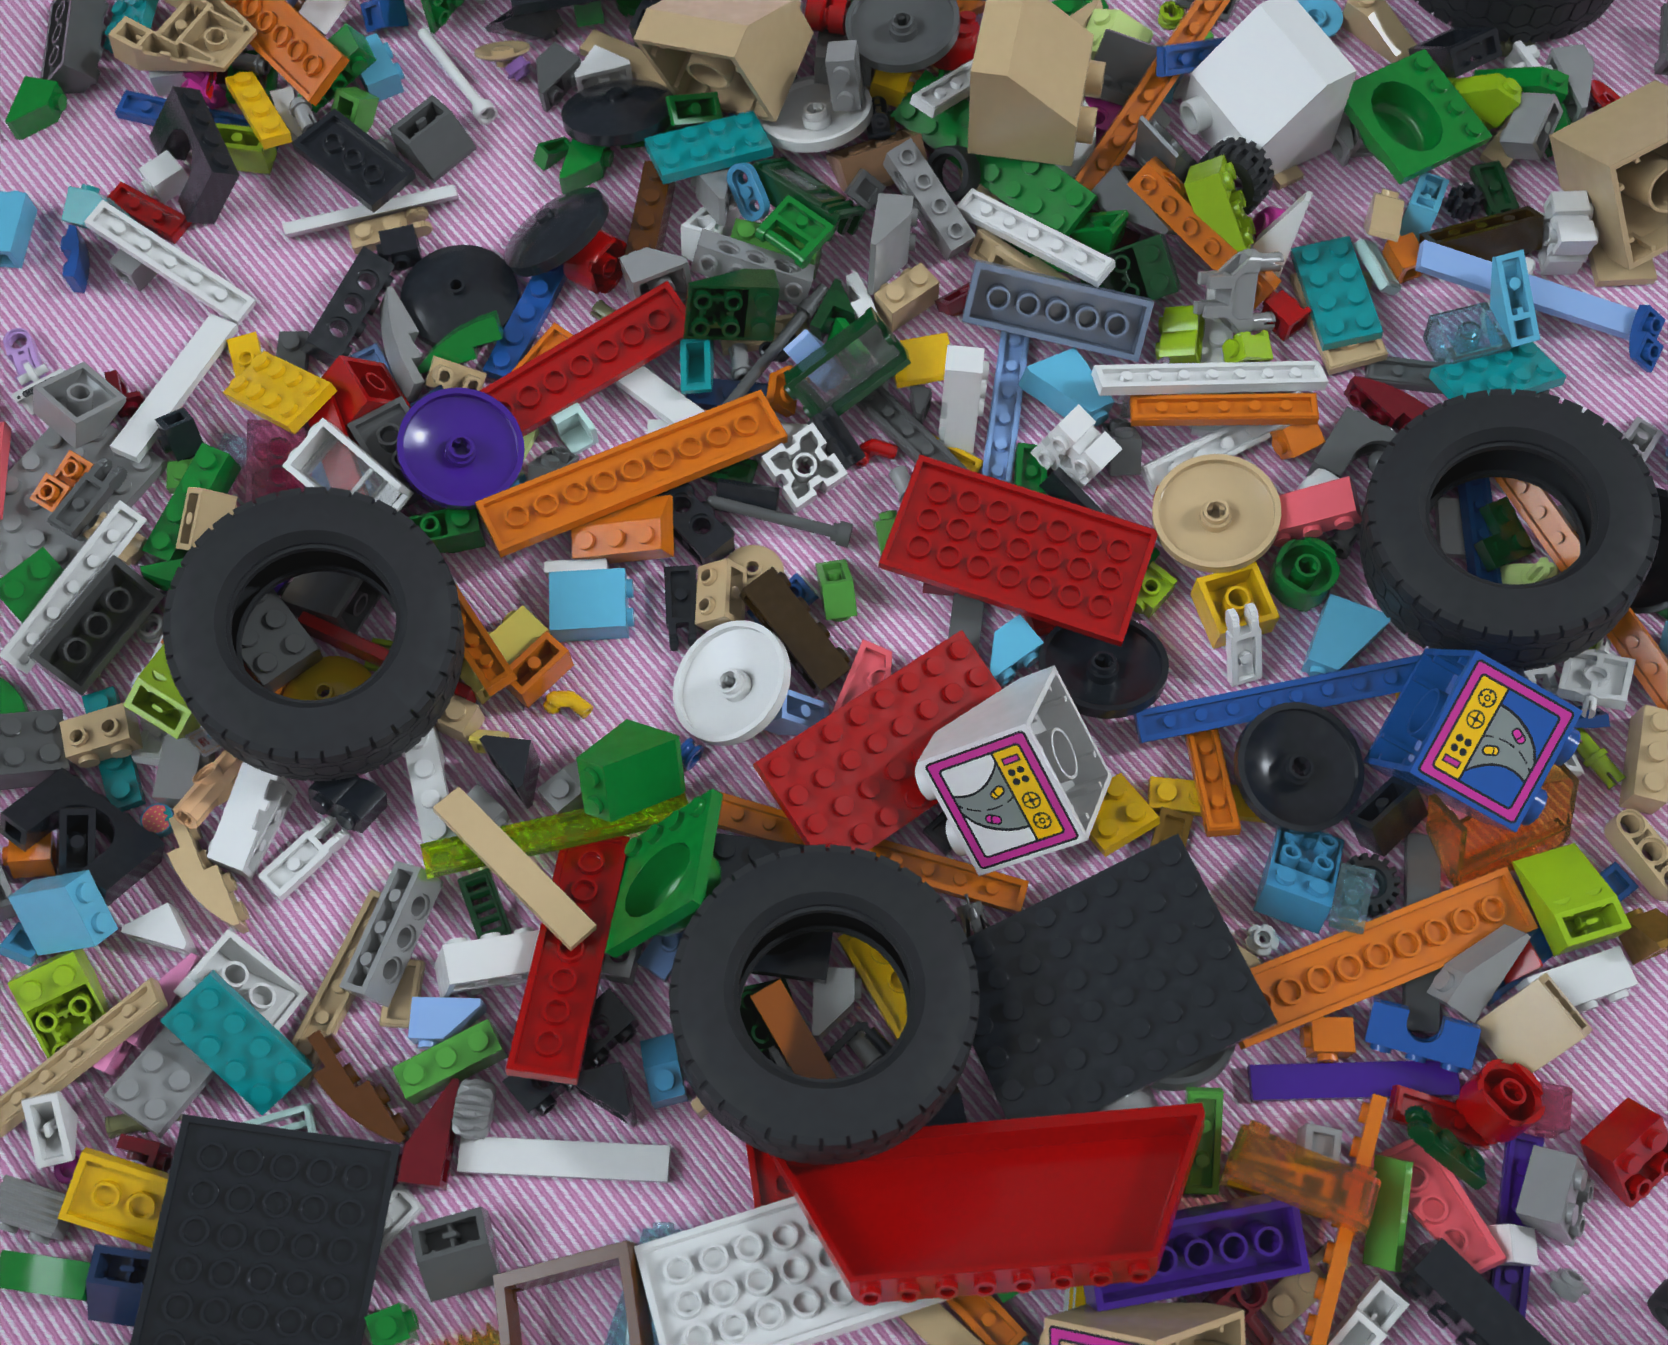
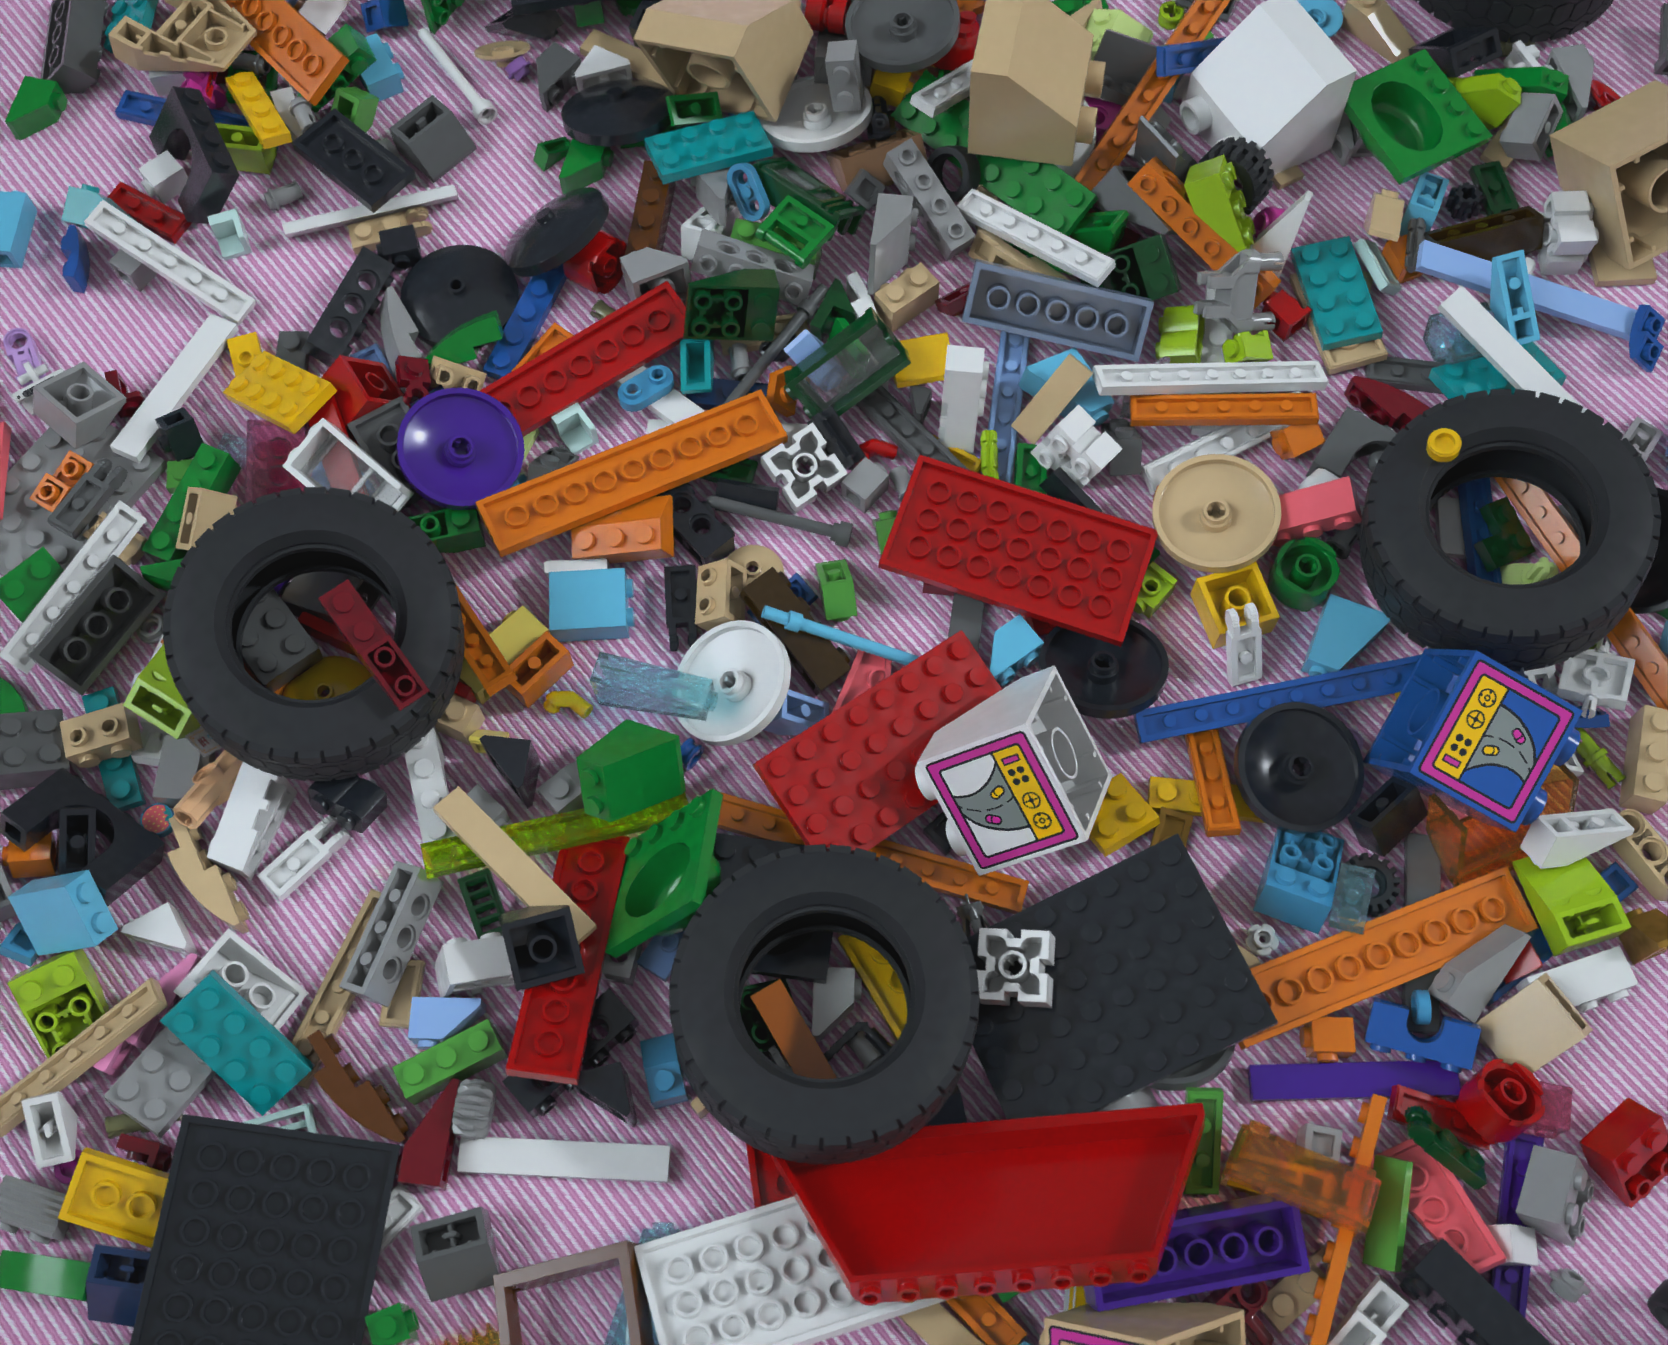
none -> light aqua panel [207,208,252,260]
none -> light grey pin [263,181,304,211]
none -> dark red slope [318,579,430,711]
none -> dark red plate [395,355,431,405]
none -> black slope [498,905,585,991]
none -> clear light blue slope [590,651,718,721]
none -> dark azure plate [618,365,674,412]
none -> medium azure bar [761,605,919,665]
none -> light grey brick [841,457,889,514]
none -> white brick [977,928,1055,1008]
none -> lime axle [980,430,999,479]
none -> tan tile [1011,353,1093,444]
none -> dark grey axle [1404,217,1426,273]
none -> dark azure tile [1411,990,1432,1025]
none -> yellow tile [1426,428,1462,462]
none -> white tile [1437,285,1585,413]
none -> white slope [1520,808,1635,869]

